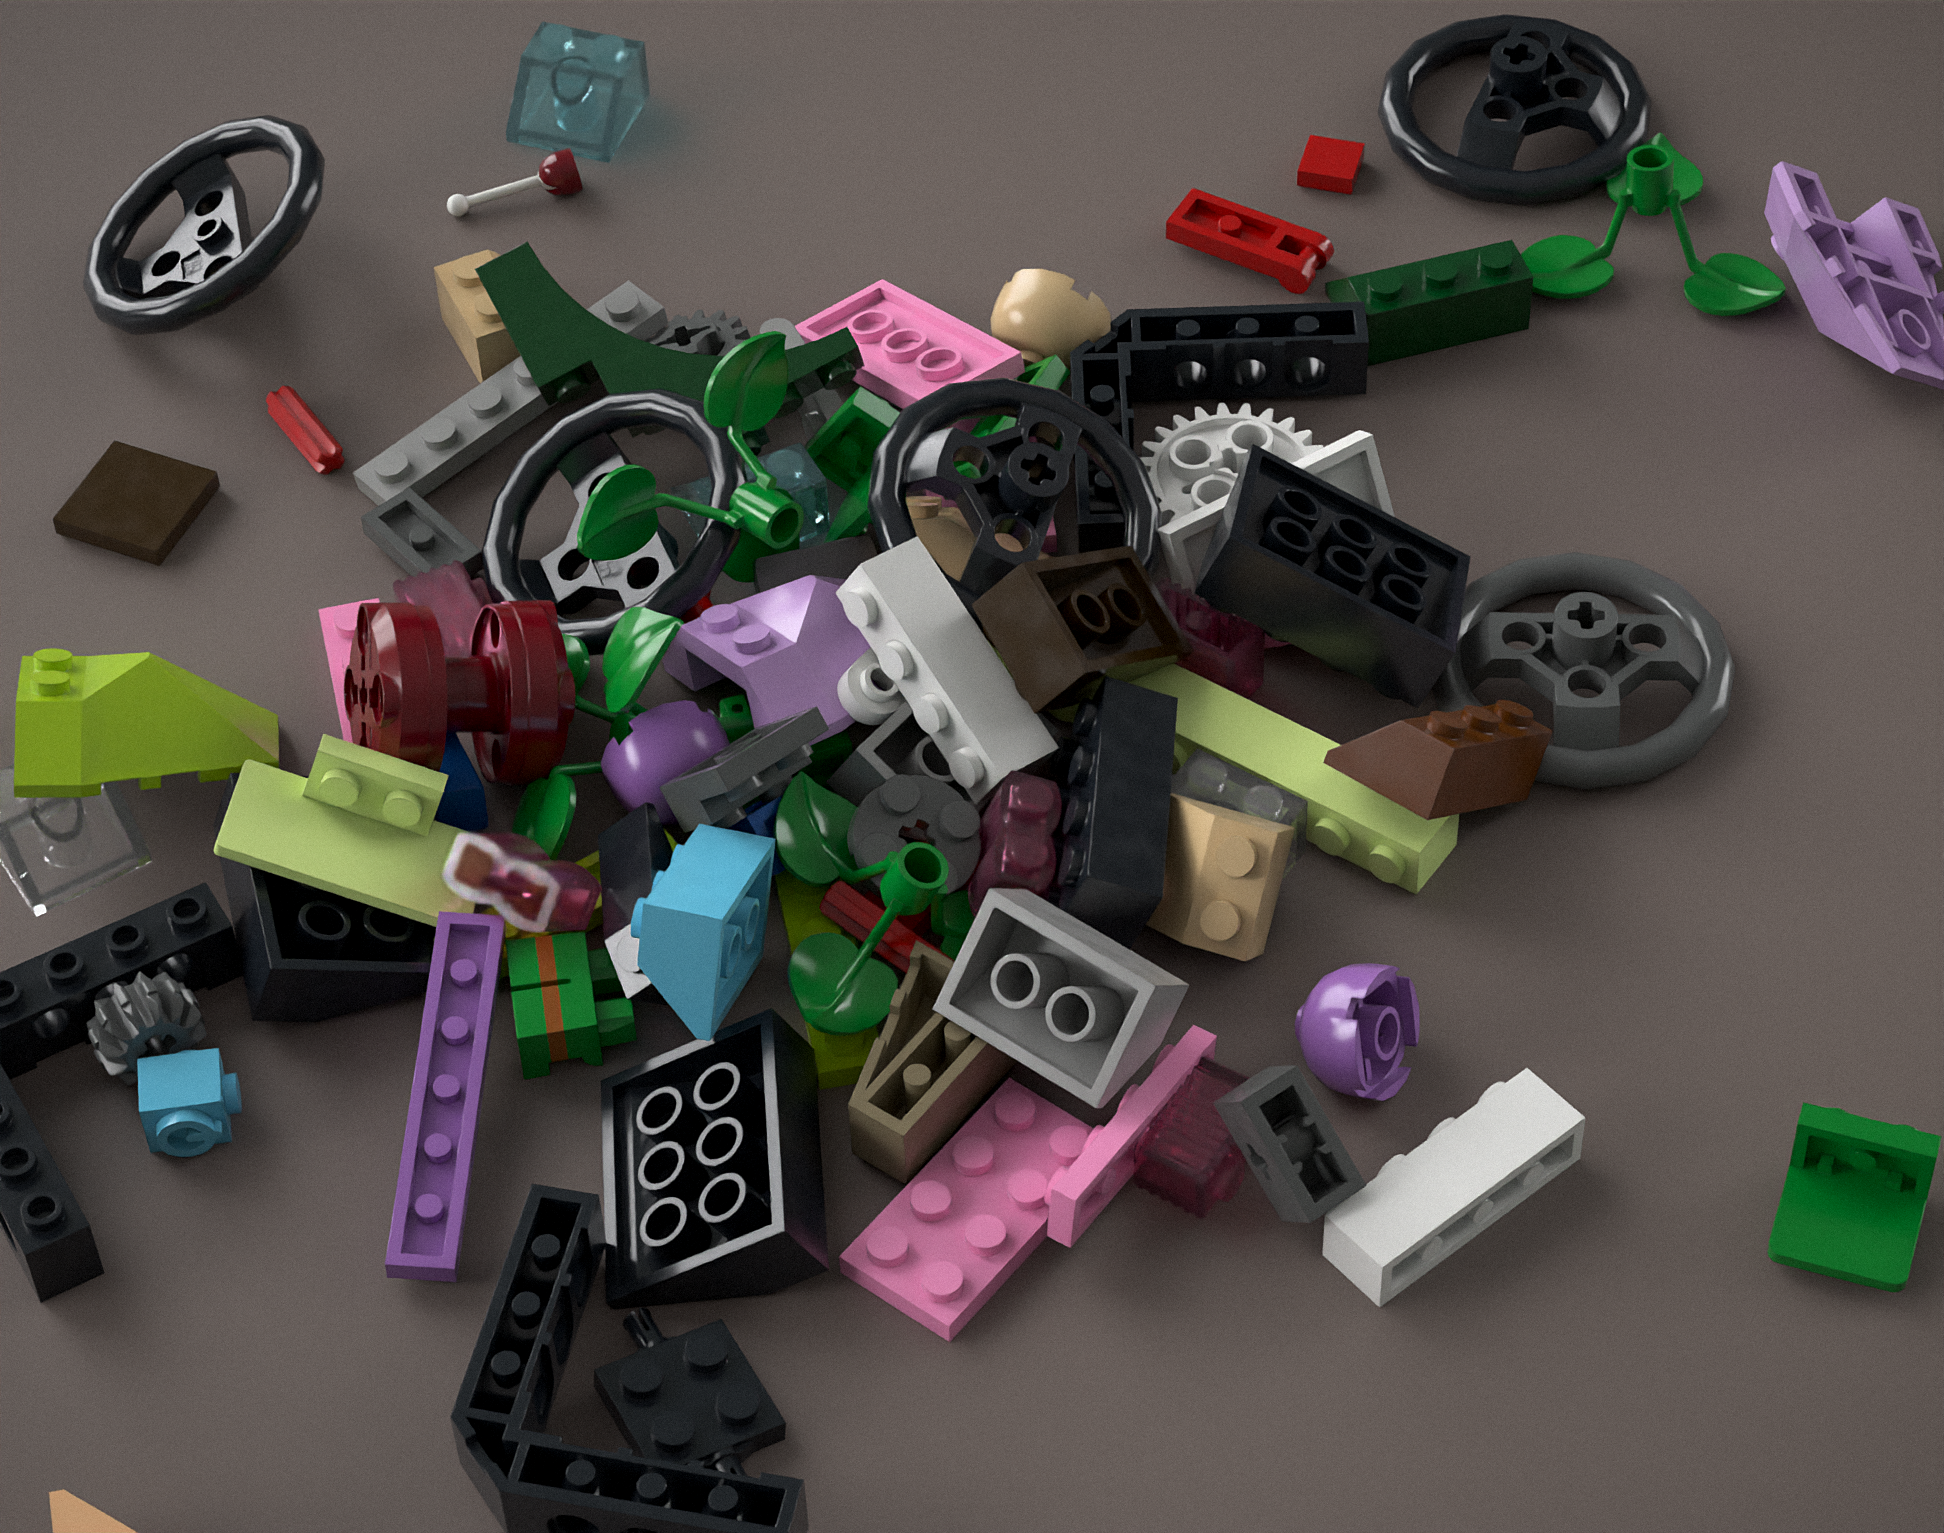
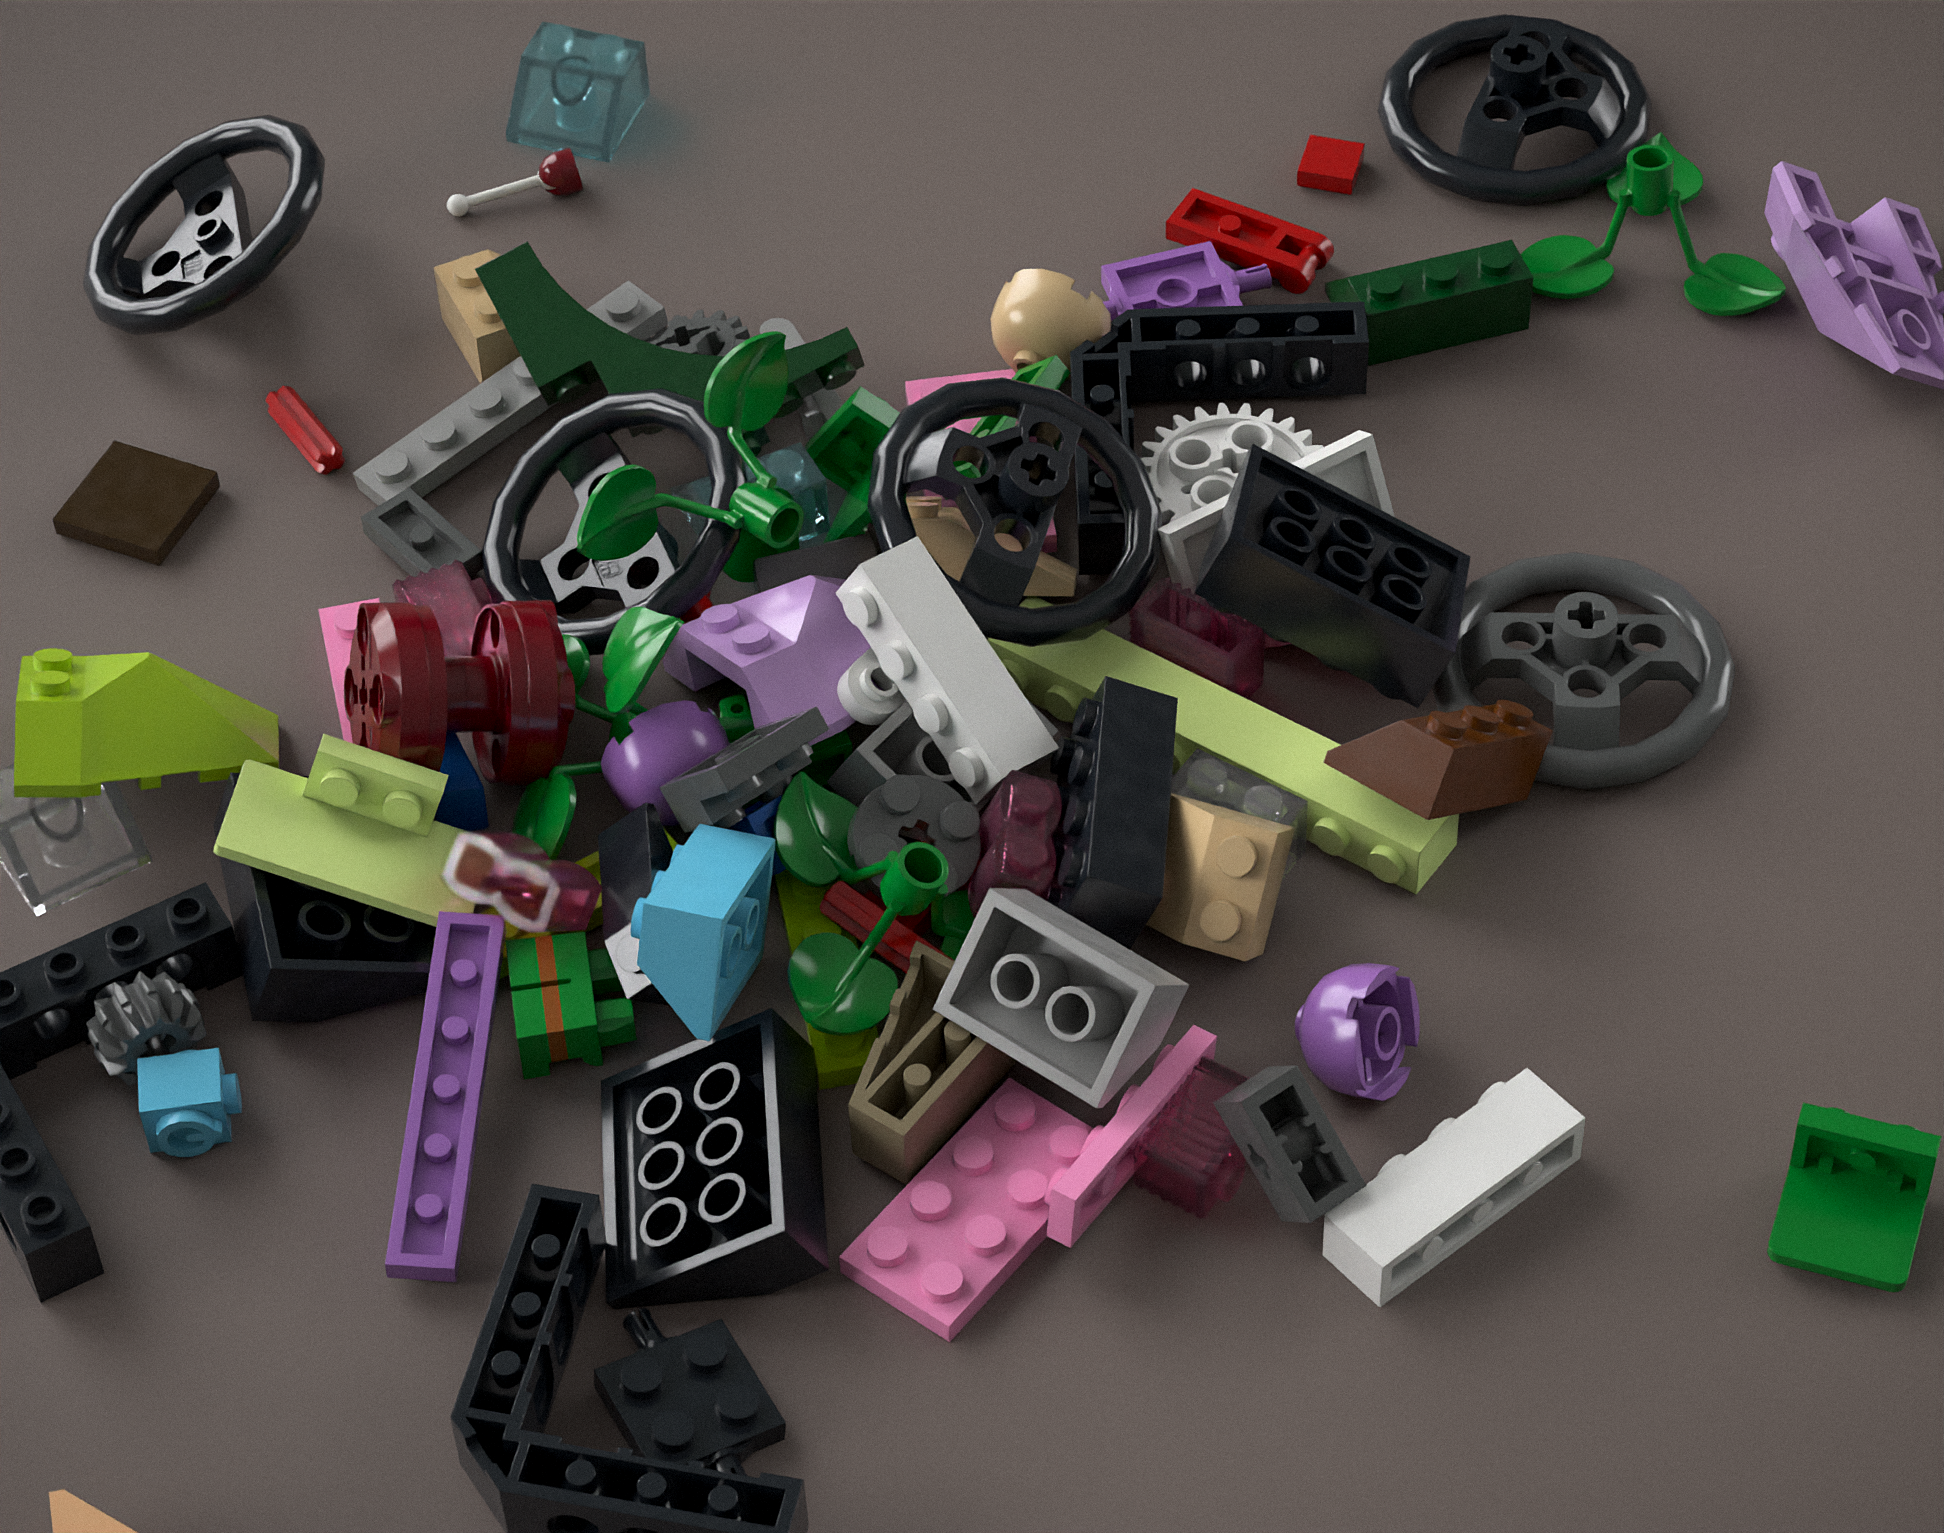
bright pink plate [795,279,1025,409] -> none
dark brown slope [972,546,1194,714] -> none
none -> medium lavender plate [1101,241,1272,321]

